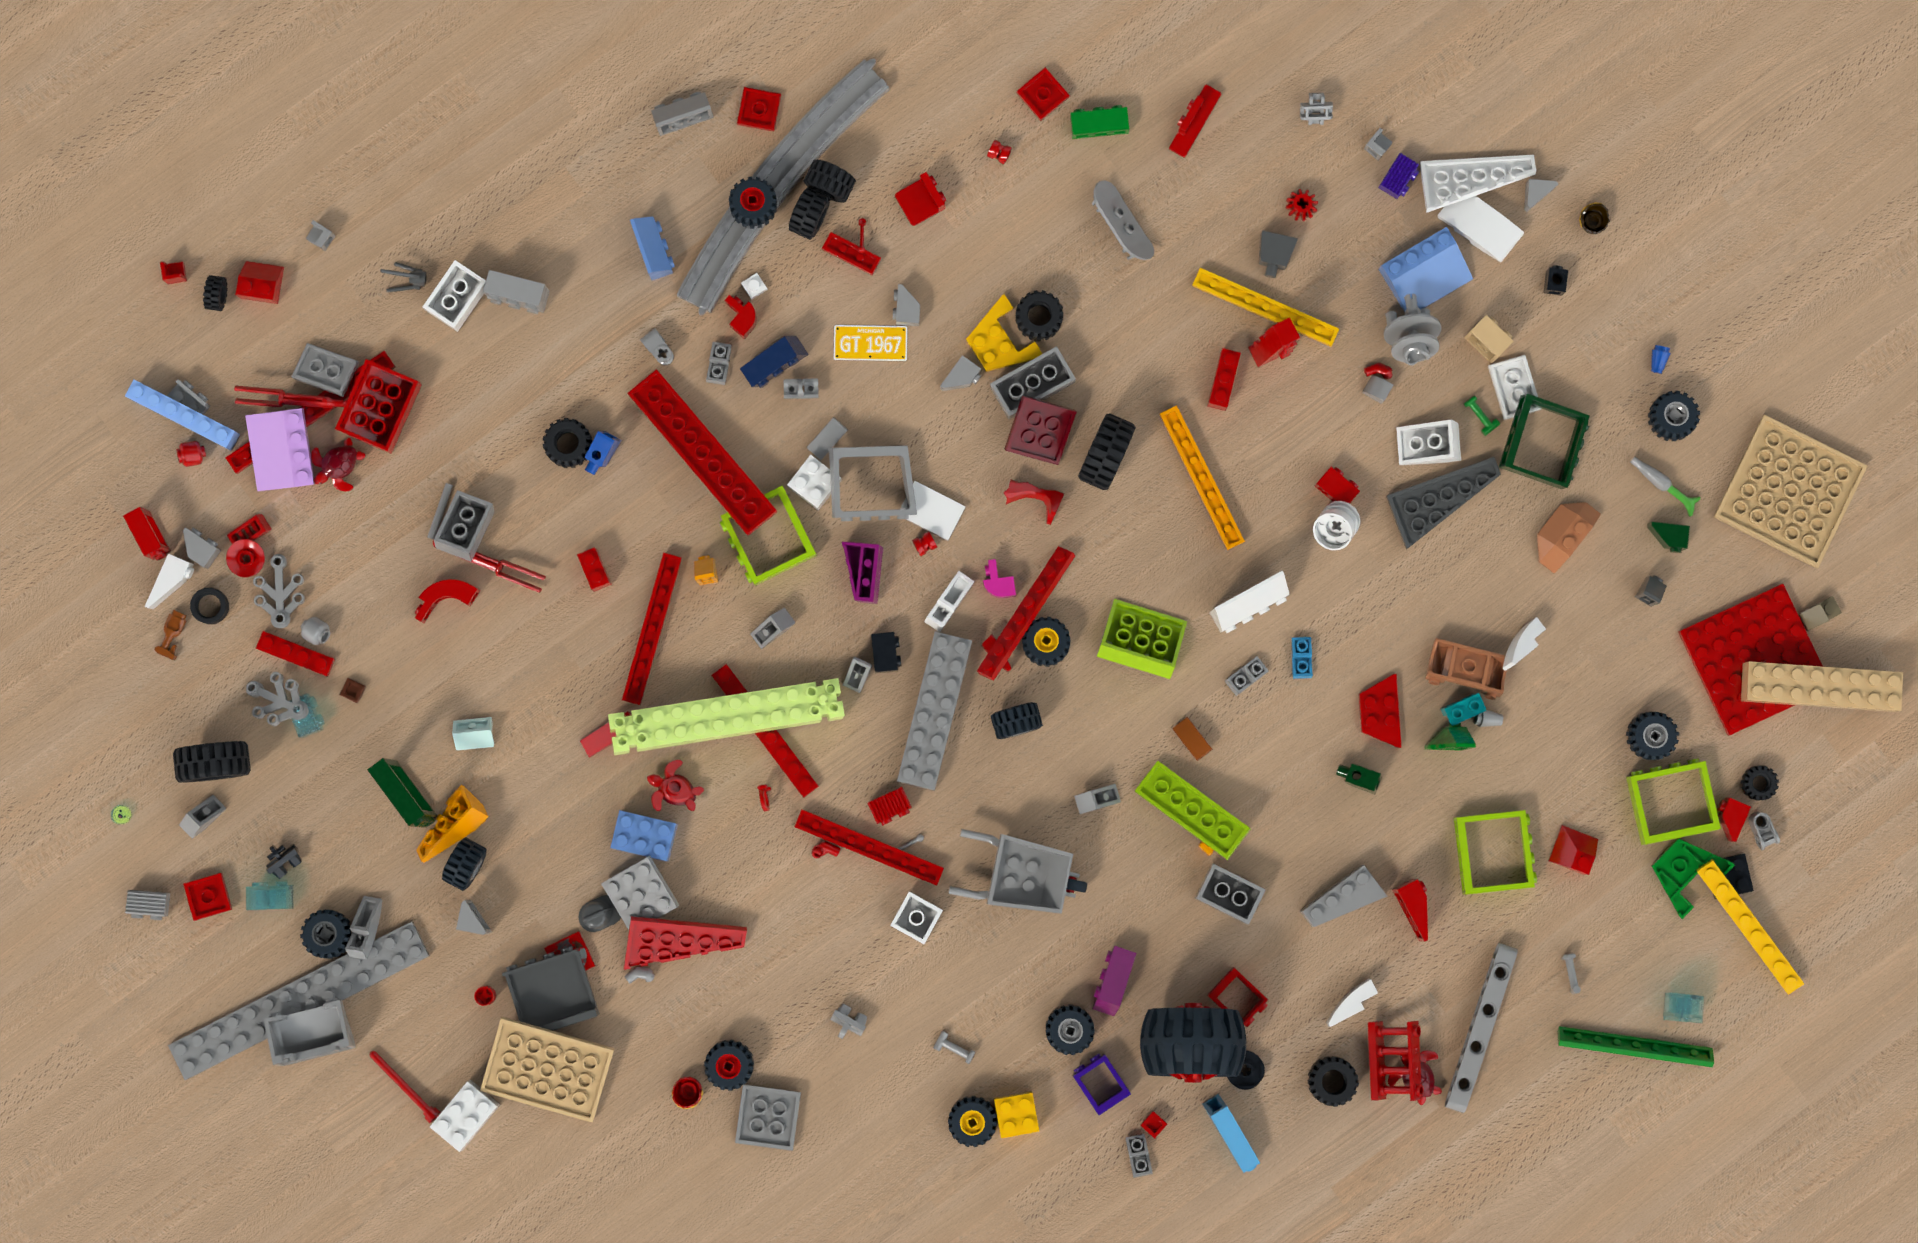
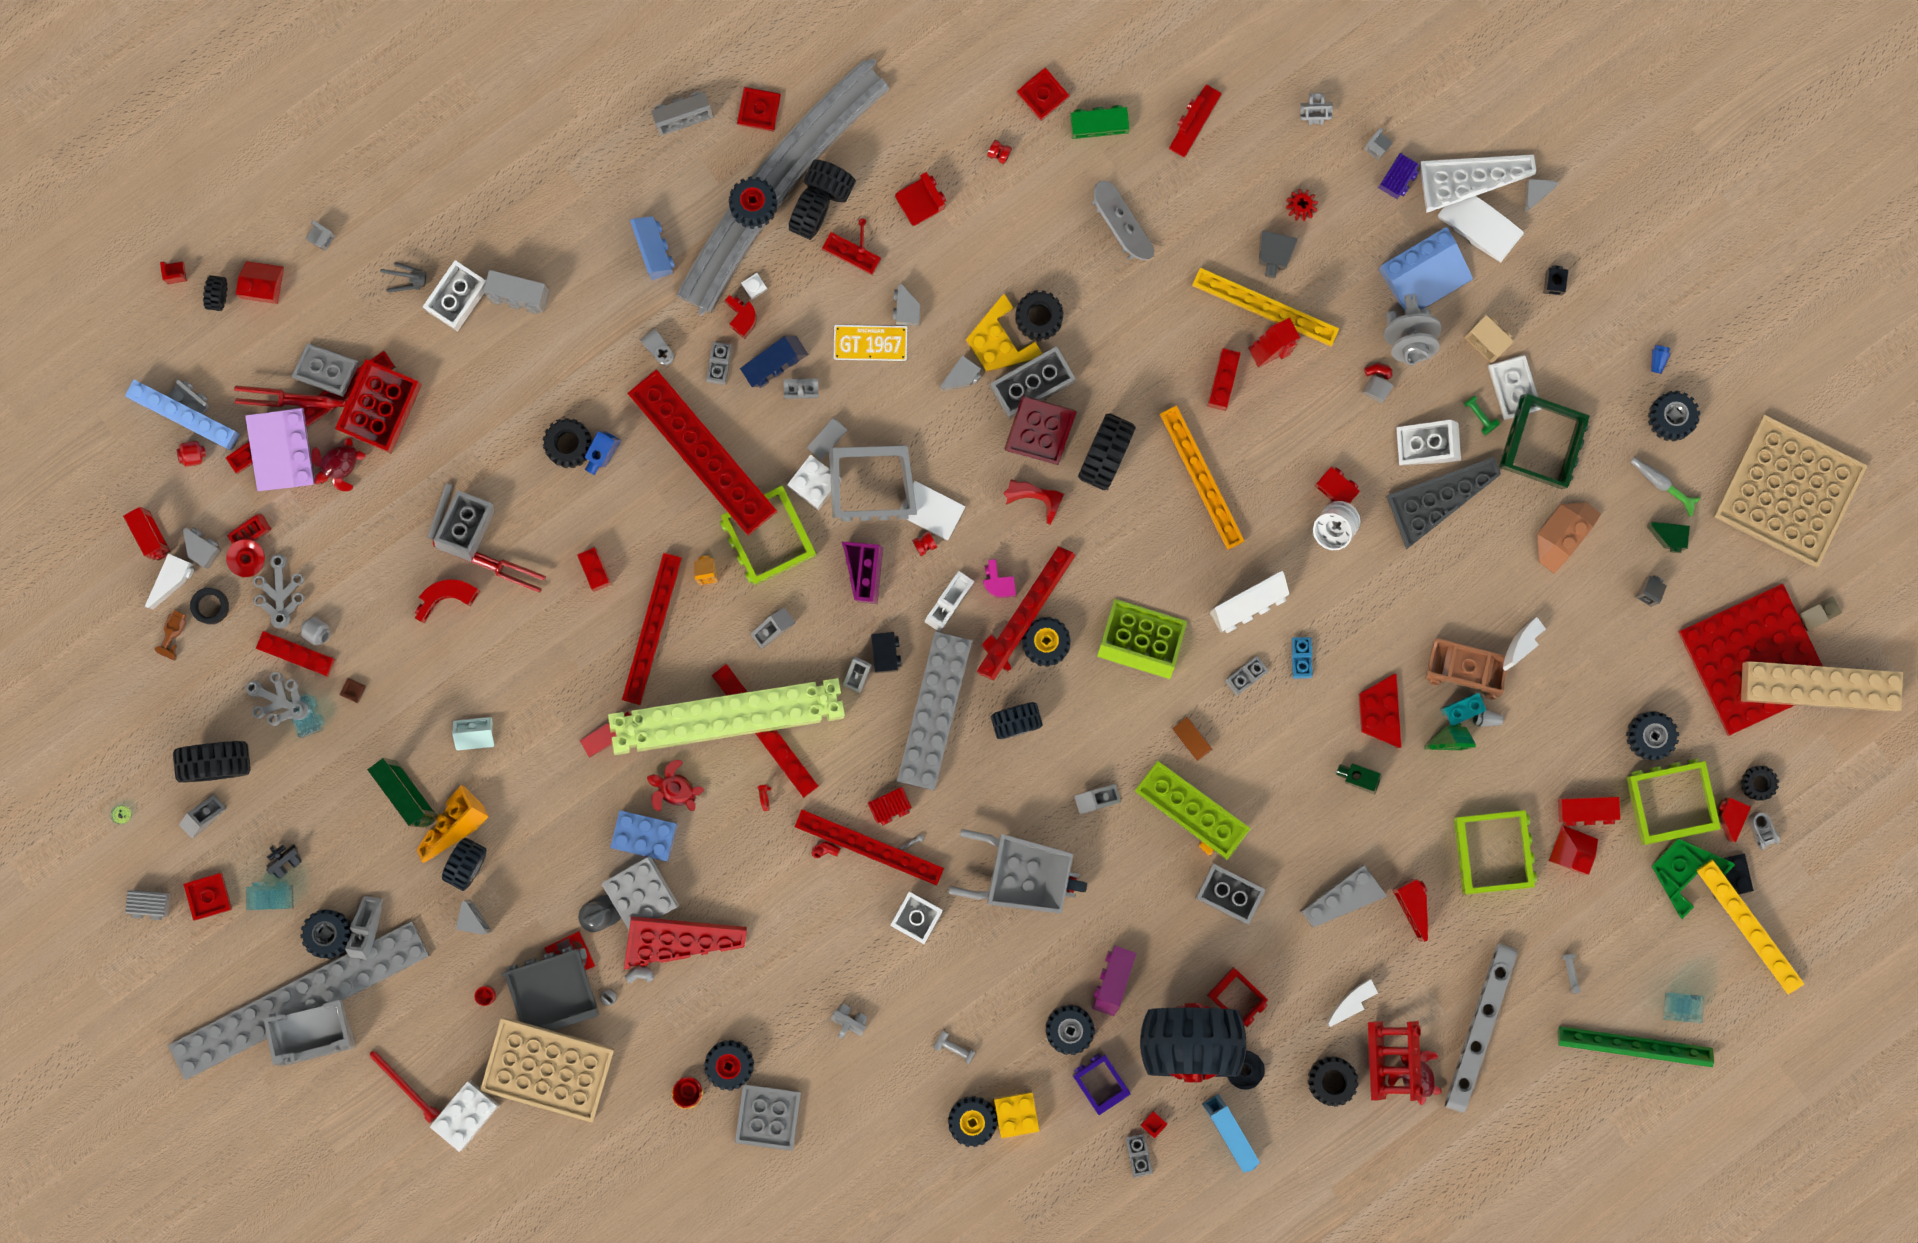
dark brown hair [1579,202,1610,234] -> none
none -> light grey hinge [601,990,617,1006]
none -> red brick [1558,797,1621,826]

